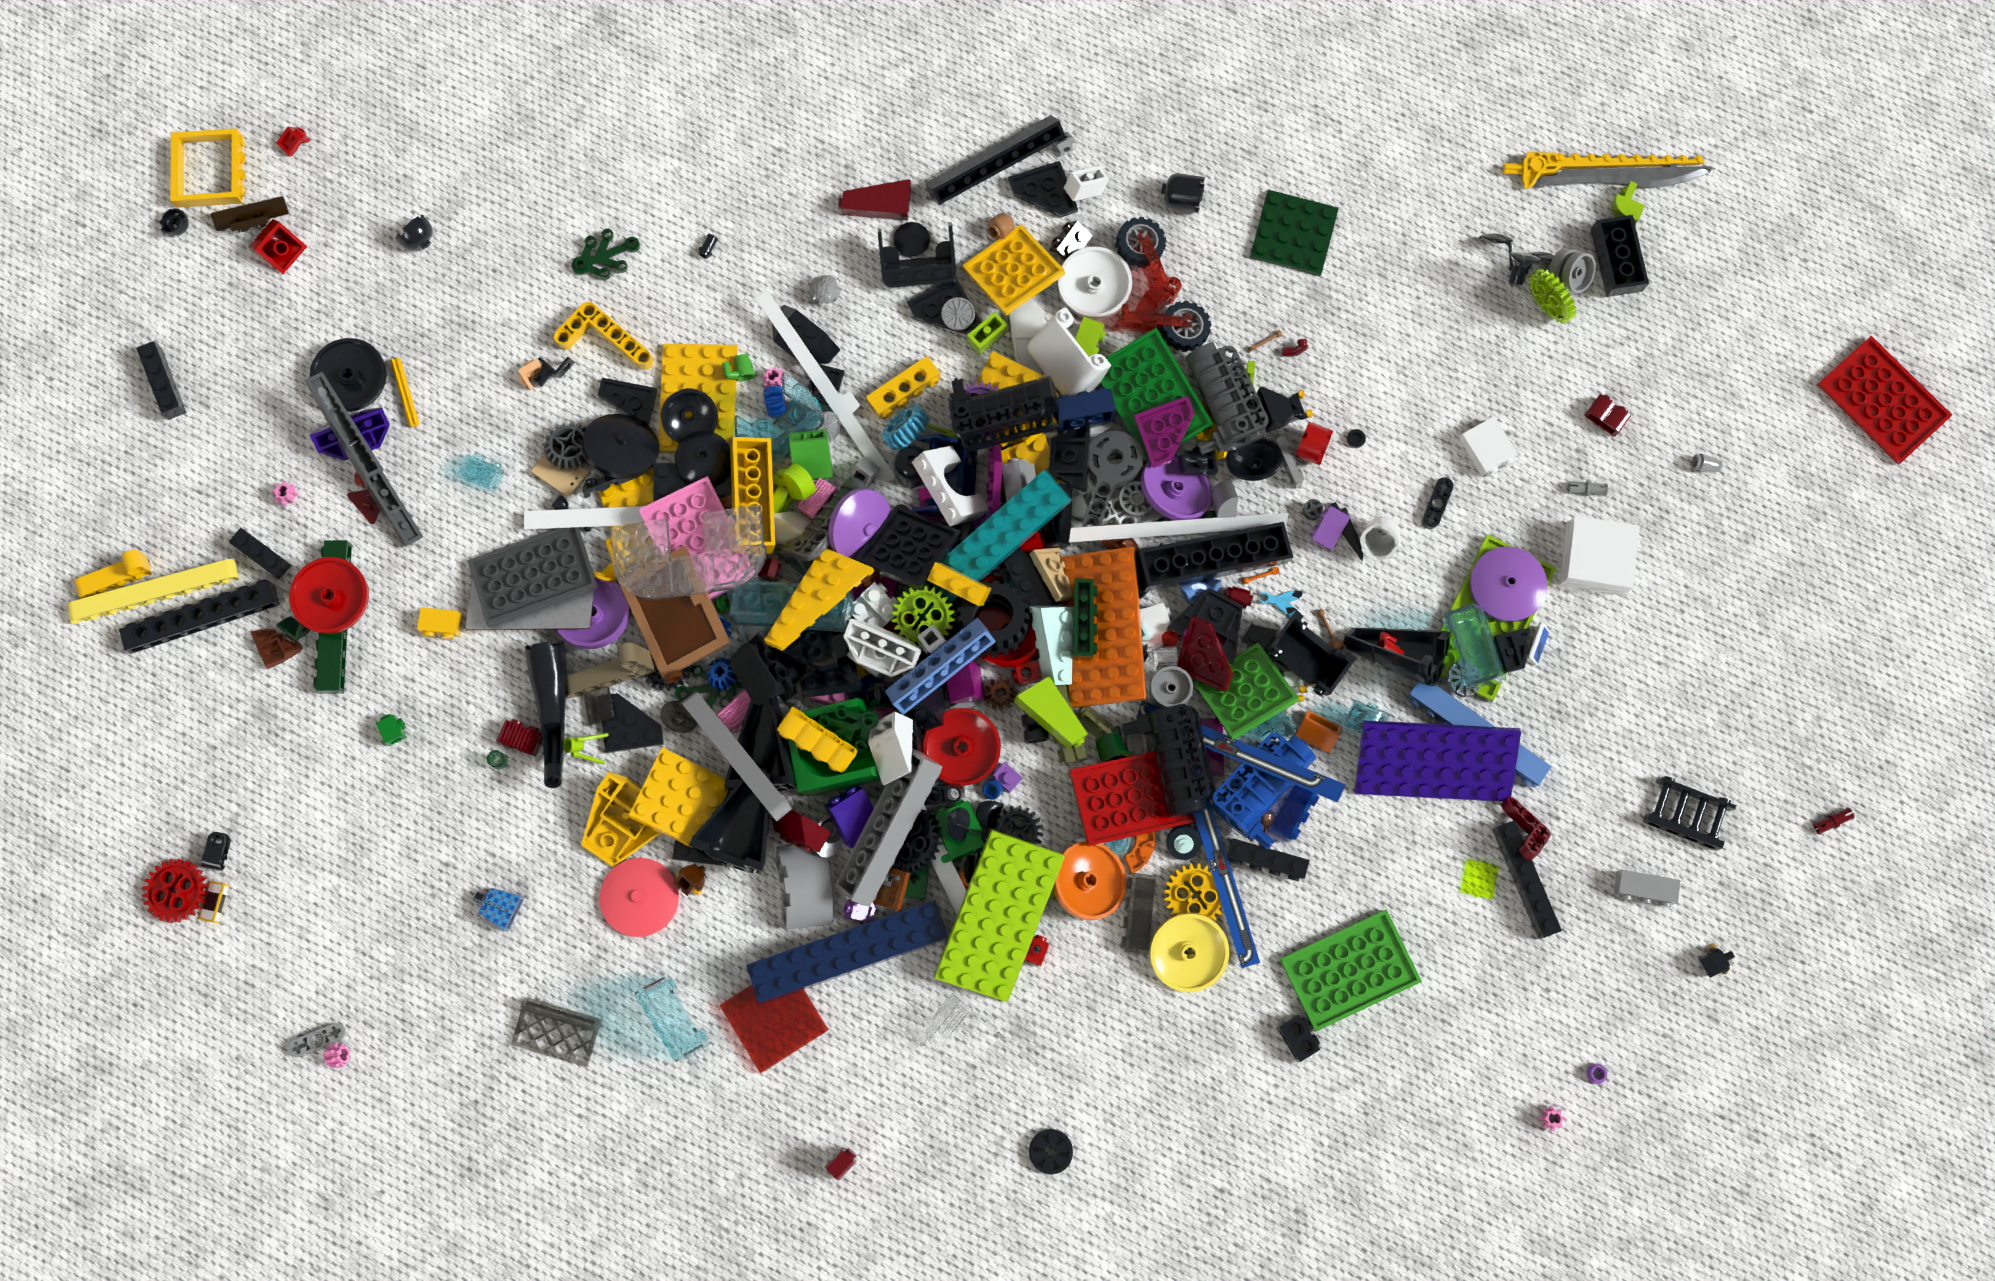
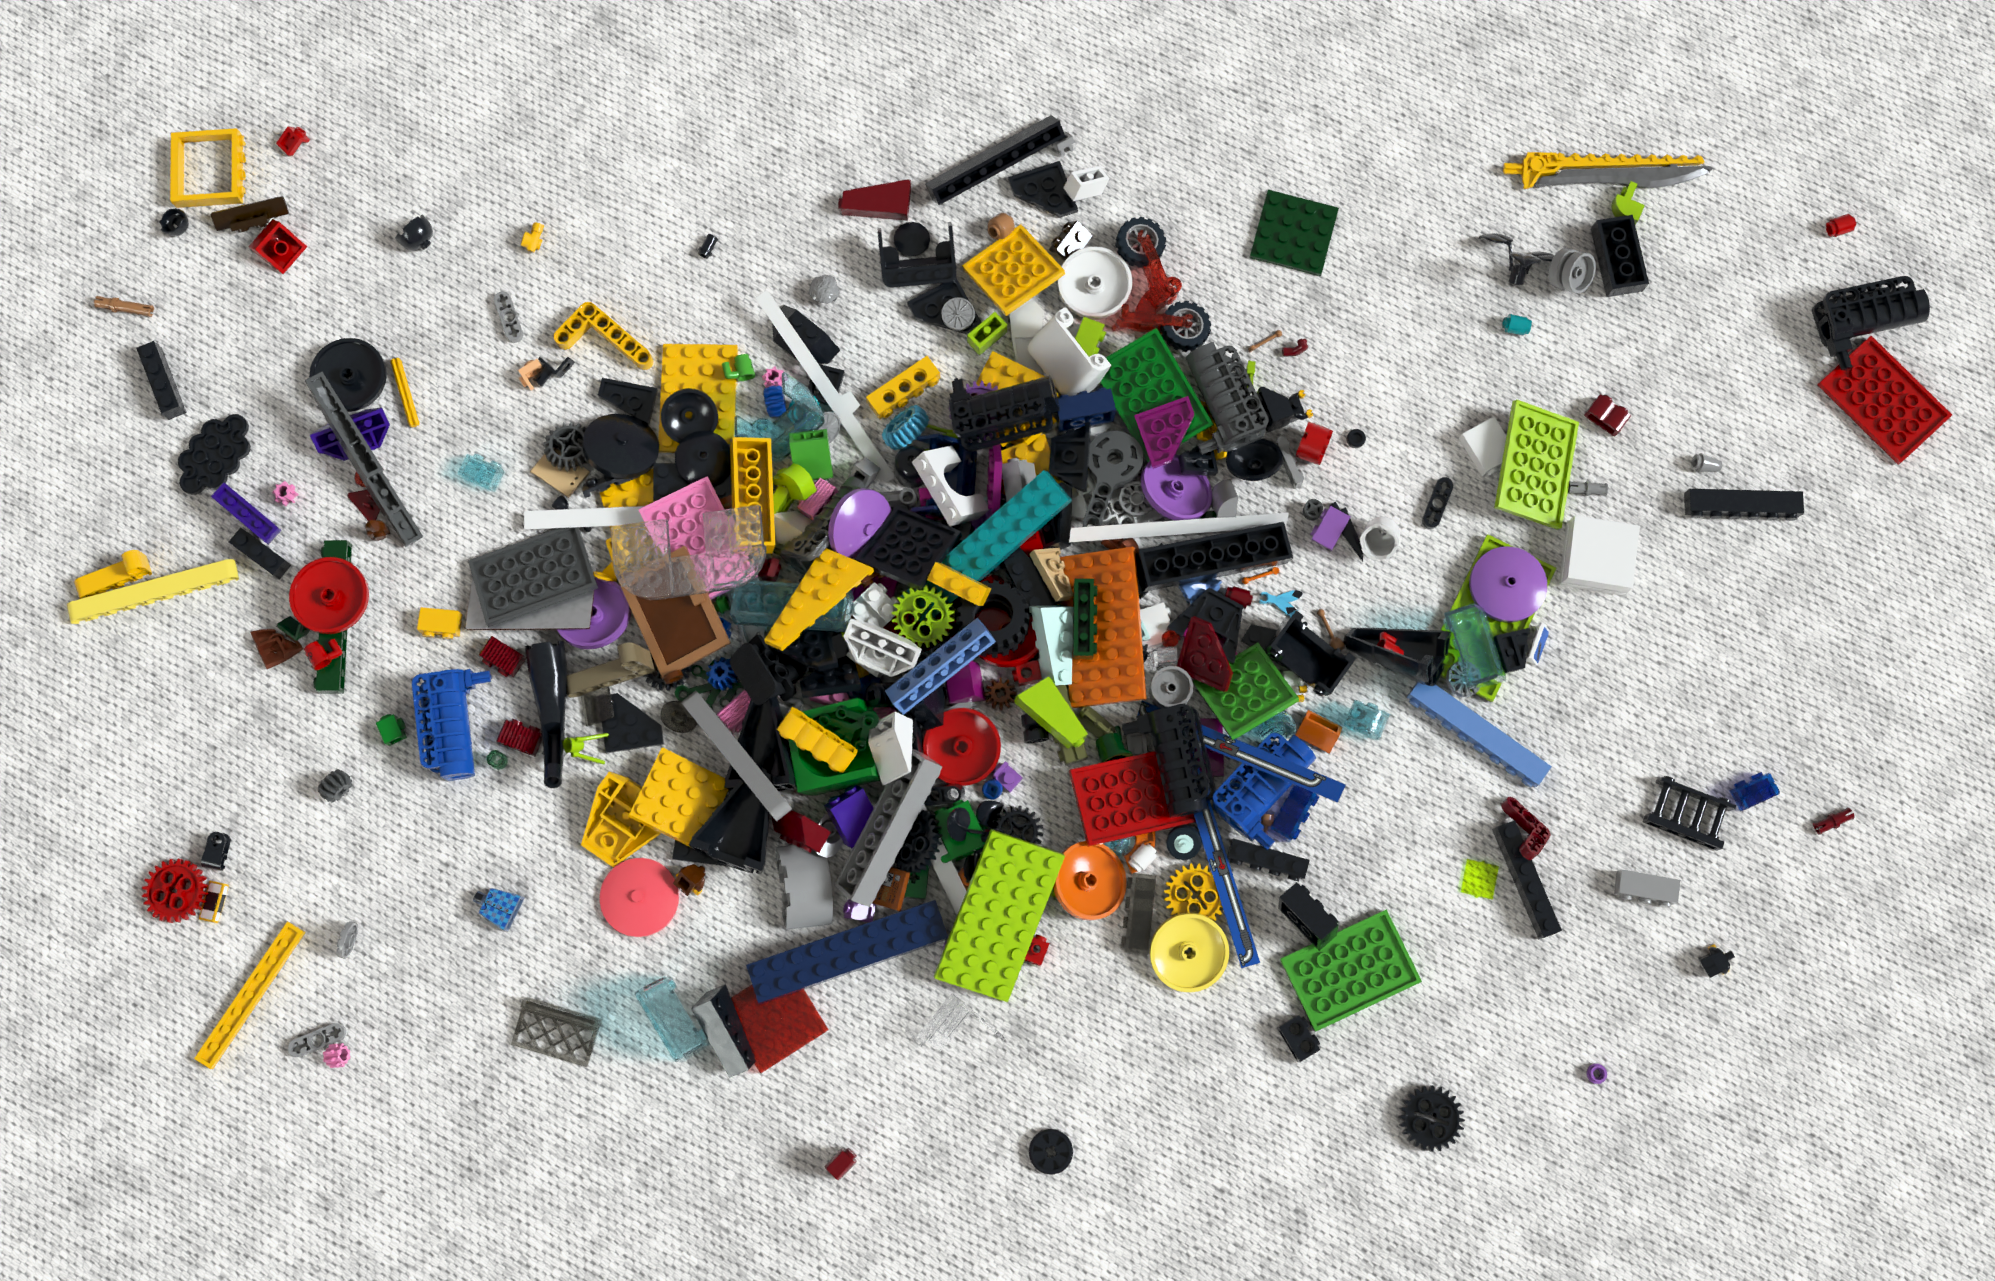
black brick [119,579,280,654] -> none
dark green plant [572,228,640,280] -> none
light grey brick [917,624,947,654] -> none
black cylinder [1161,173,1205,214] -> none
dark purple plate [1354,720,1521,801] -> none
lime gear [1528,269,1577,324] -> none
bright pink gear [1538,1106,1566,1131] -> none
none -> medium nougat pin [94,296,154,317]
none -> black plate [178,414,251,495]
none -> yellow plate [194,921,306,1069]
none -> dark purple window [211,483,282,545]
none -> red piece [304,639,343,670]
none -> dark grey gear [318,769,352,803]
none -> light grey wheel [336,921,358,959]
none -> reddish brown plate [365,520,391,541]
none -> blue piece [412,669,492,781]
none -> dark red brick [479,636,526,678]
none -> light grey beam [494,291,524,343]
none -> yellow plate [520,222,544,253]
none -> wedge [691,984,756,1078]
none -> light grey piece [880,488,917,509]
none -> white brick [1128,843,1157,873]
none -> black brick [1278,882,1339,951]
none -> black gear [1398,1085,1465,1152]
none -> lime plate [1494,399,1579,530]
none -> teal brick [1502,314,1532,335]
none -> black brick [1684,489,1804,521]
none -> clear blue brick [1729,772,1780,812]
none -> black piece [1812,276,1930,371]
none -> red brick [1826,214,1856,237]

